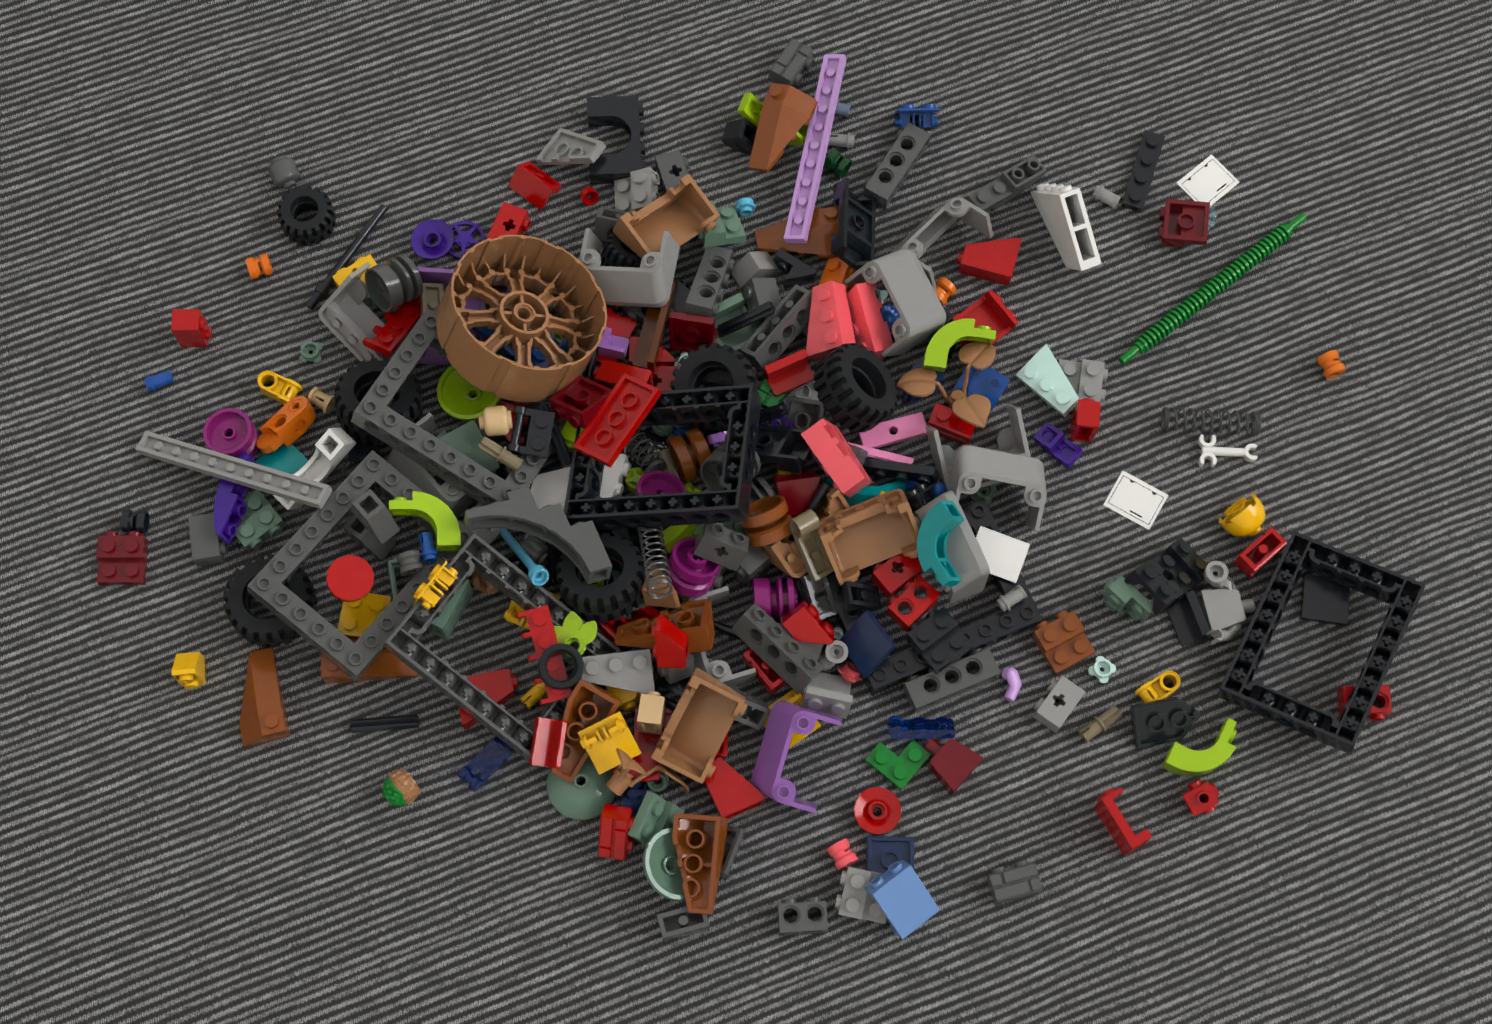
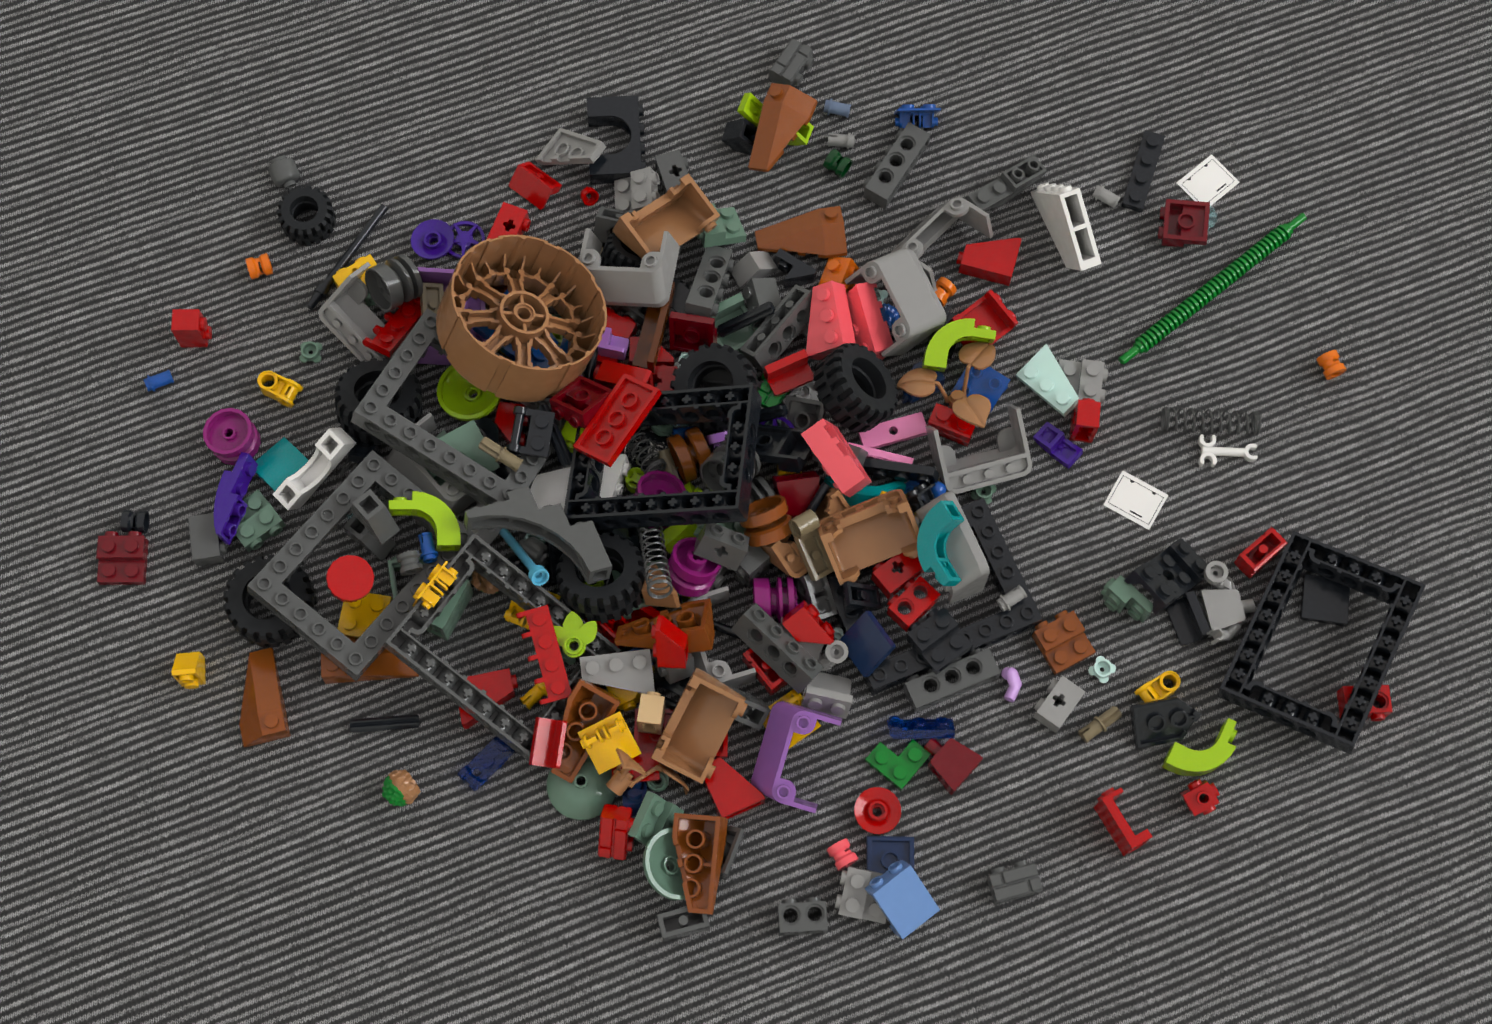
light grey plate [135,431,333,509] -> none
orange piece [256,396,315,454] -> none
tan bush [307,386,335,414] -> none
tan head [479,405,513,437] -> none
black tyre [538,643,584,690] -> none
medium azure plate [735,198,756,216] -> none
lavender plate [784,54,847,243] -> none
black piece [831,177,876,270] -> none
coral plate [837,661,863,683] -> none
light grey windscreen [947,444,1047,531] -> none
white sticker [976,526,1030,583] -> none
yellow cylinder [1219,494,1266,537] -> none

